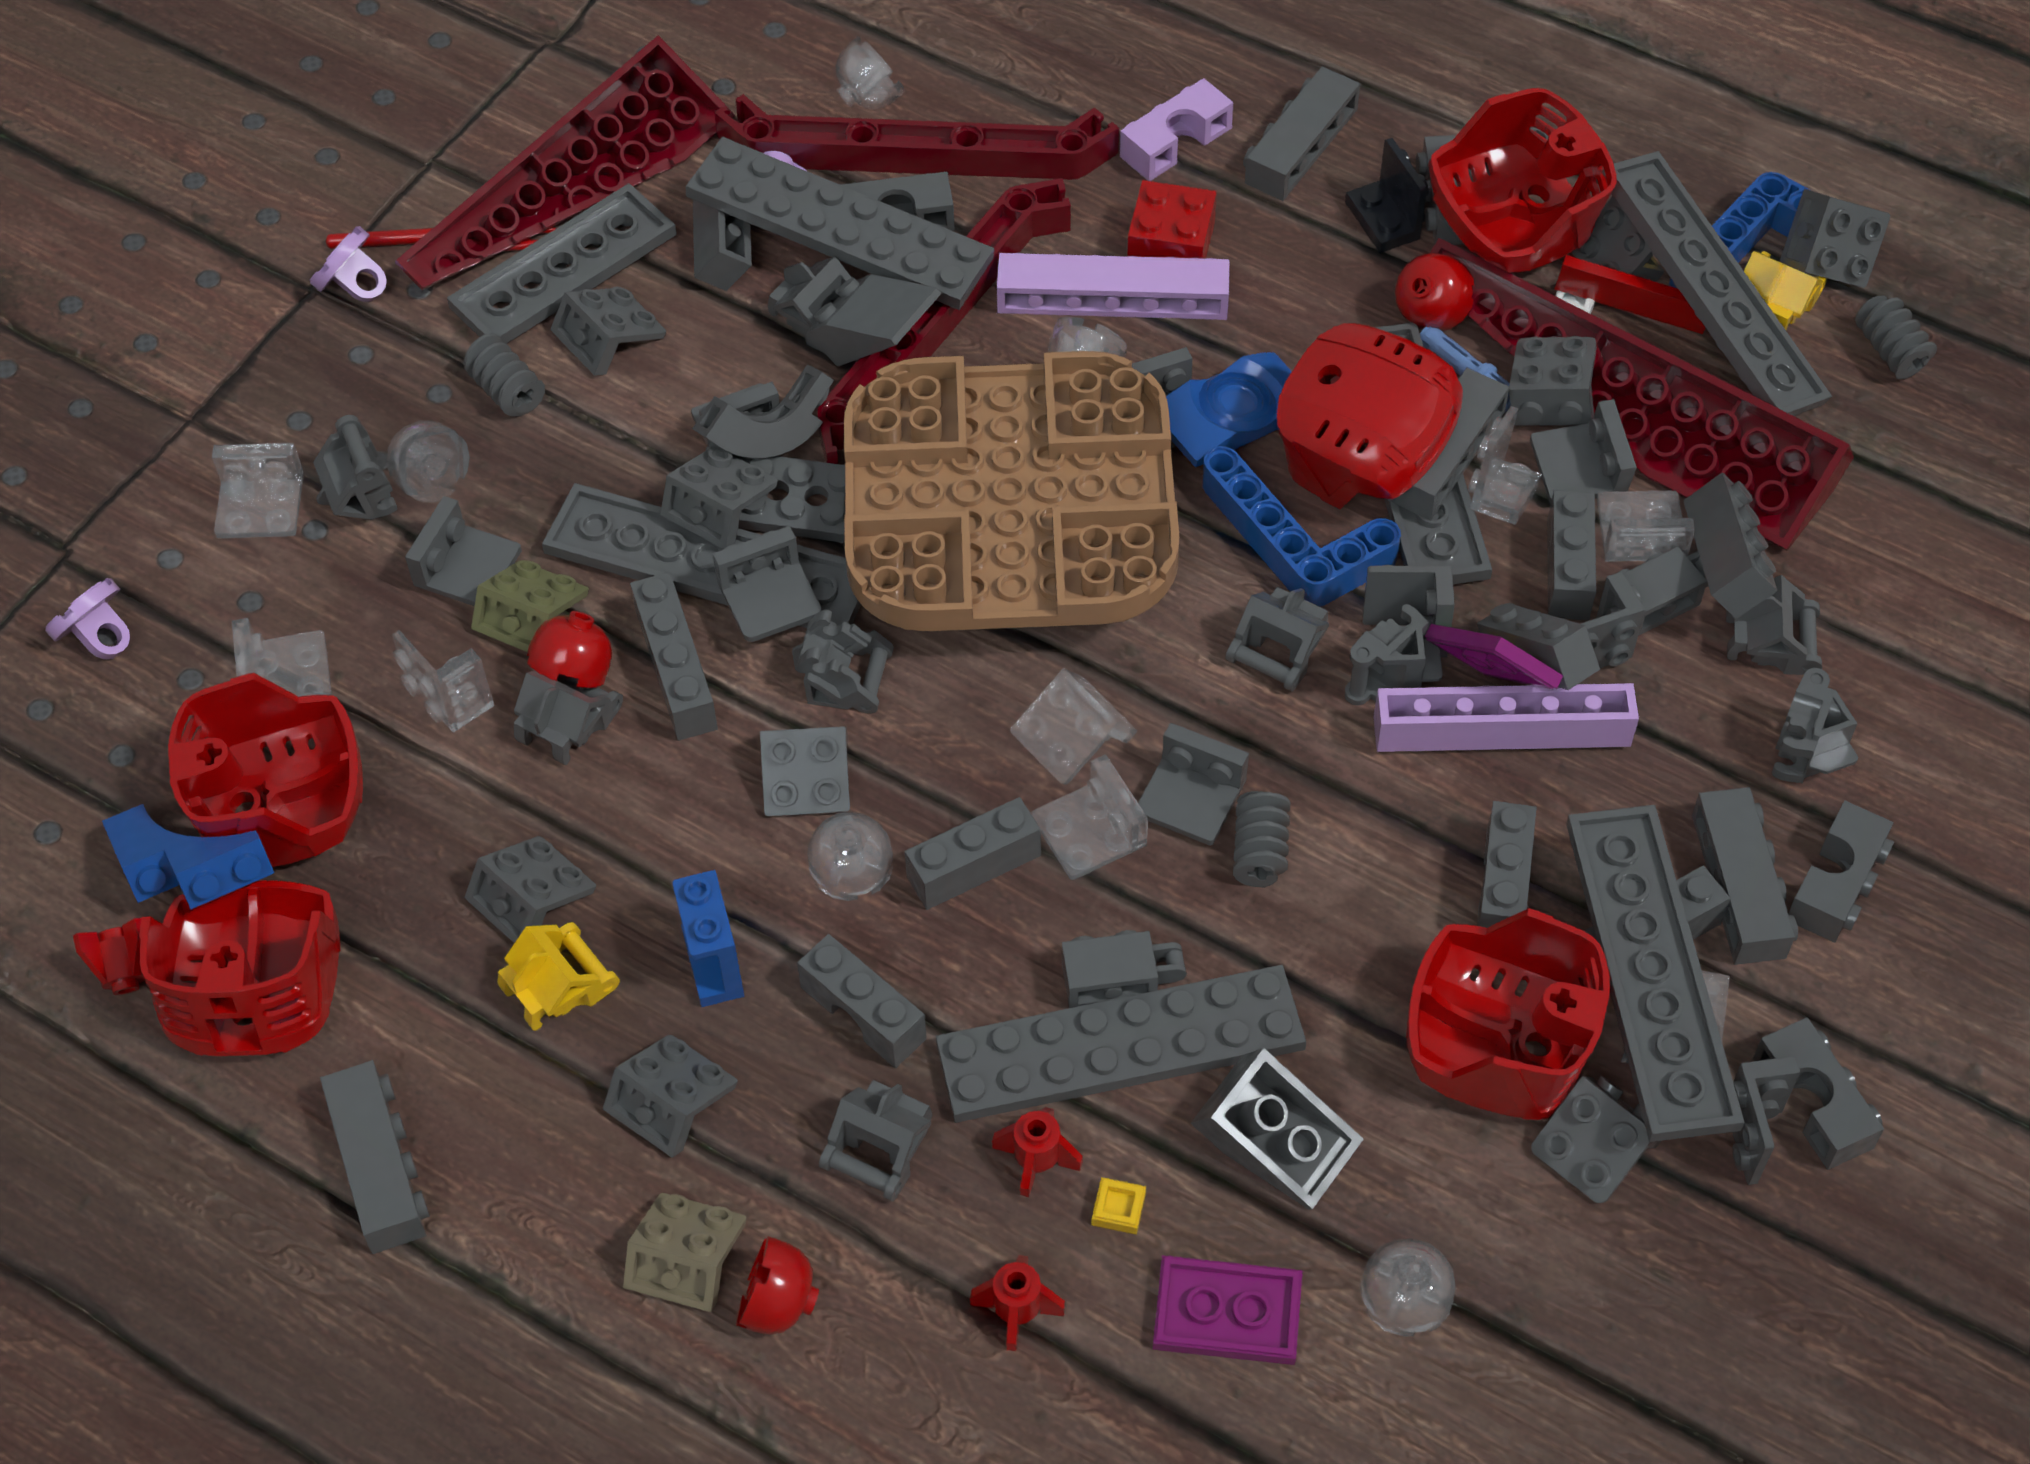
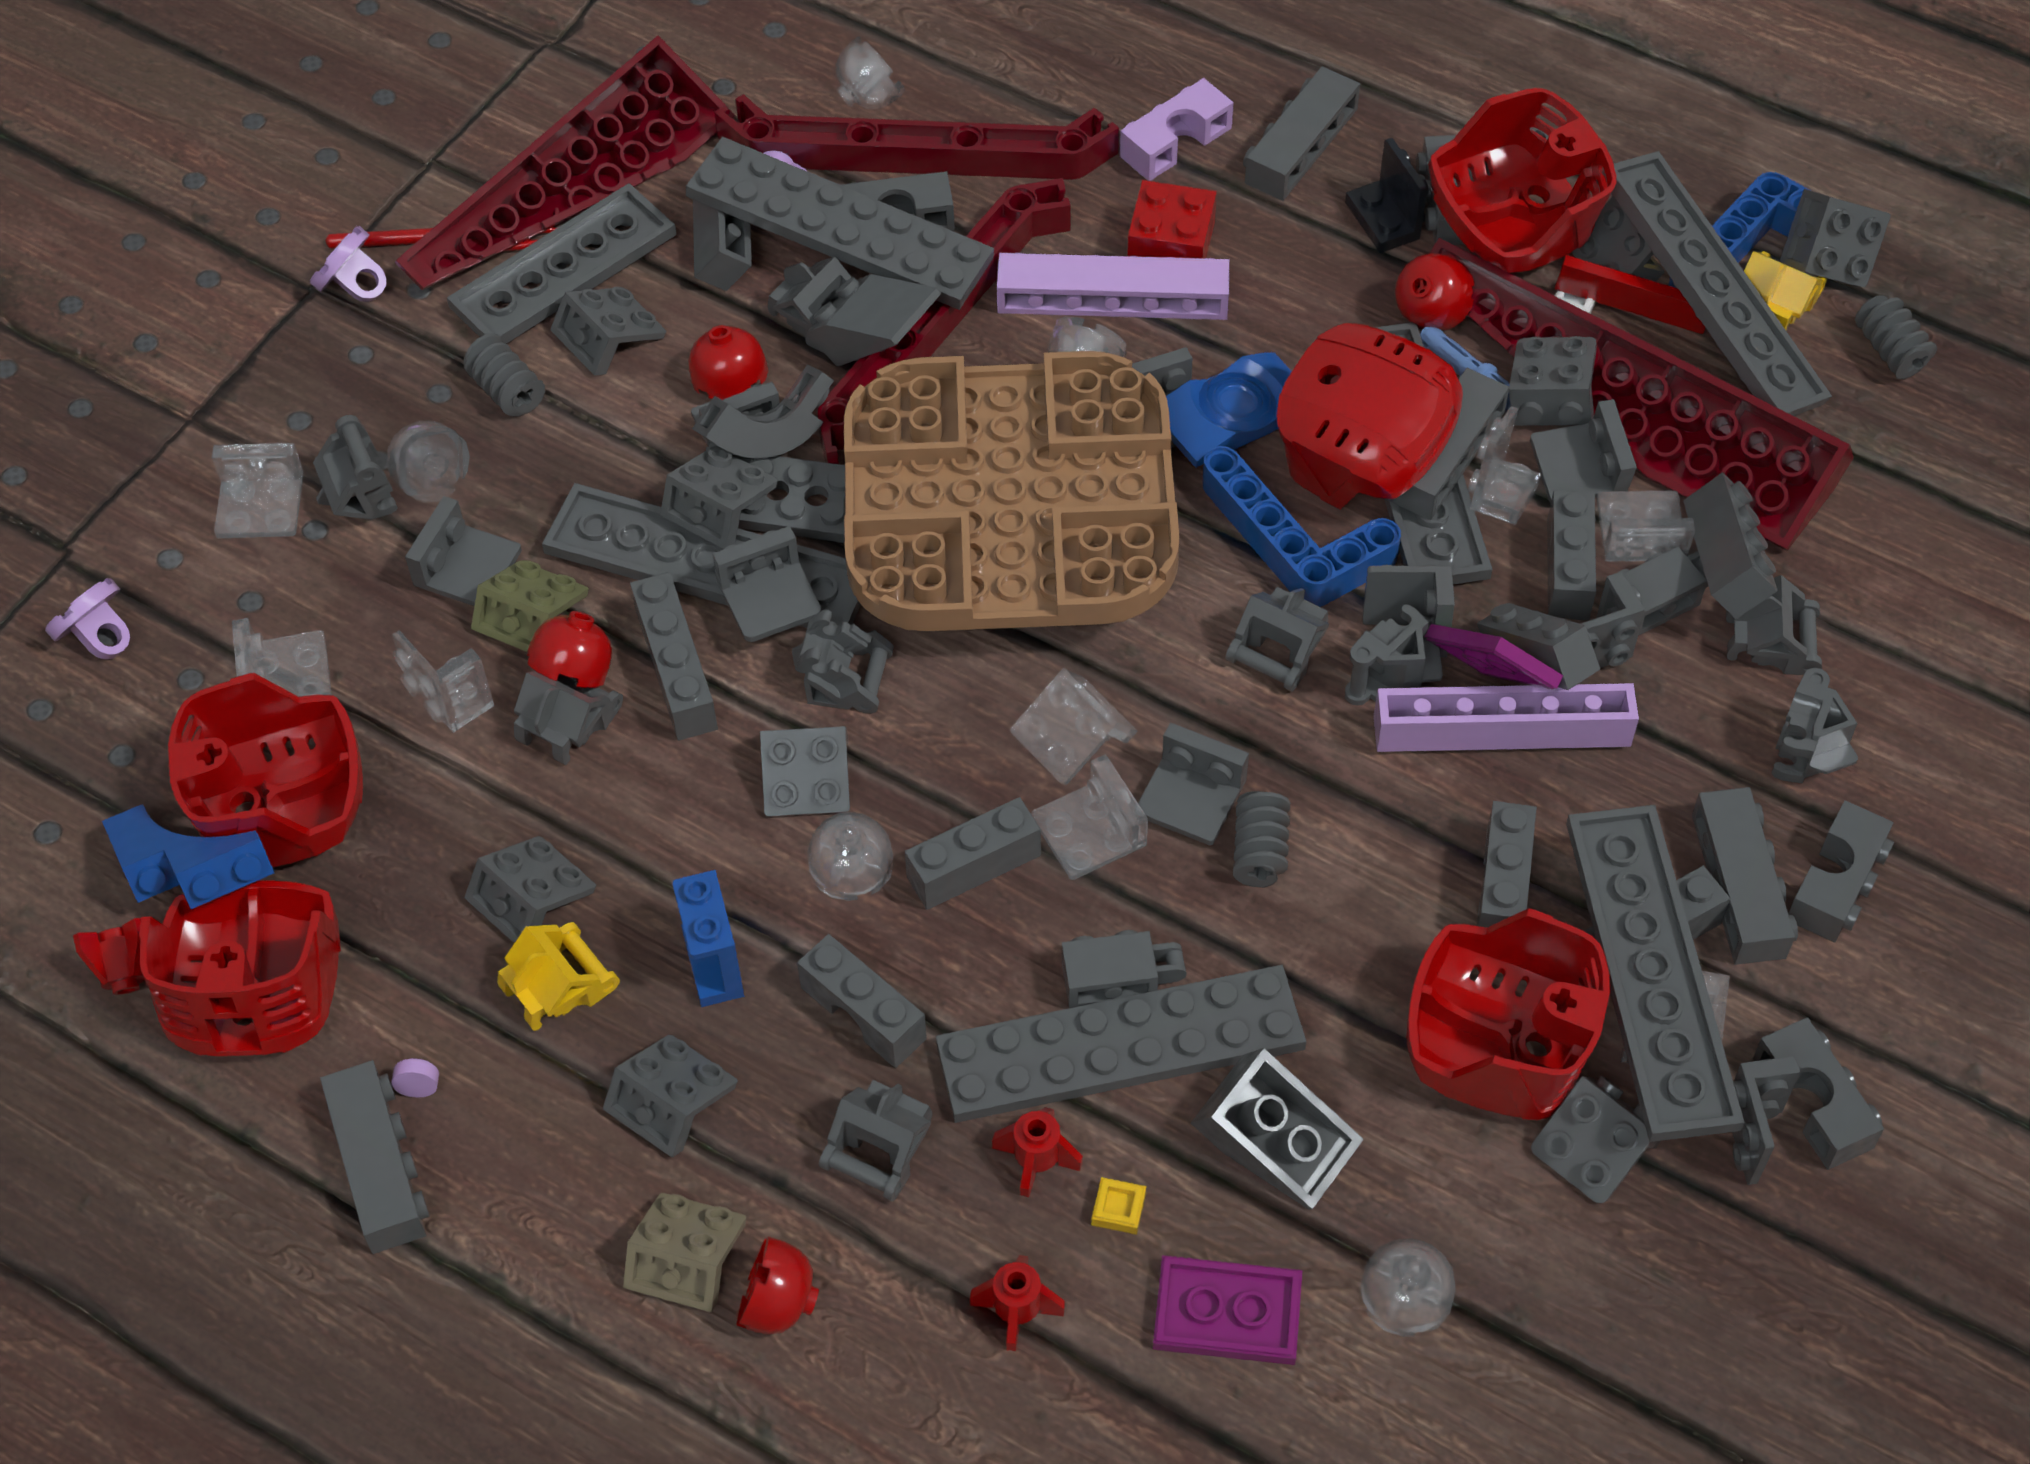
none -> lavender tile [392,1059,439,1098]
none -> red cylinder [688,325,768,400]

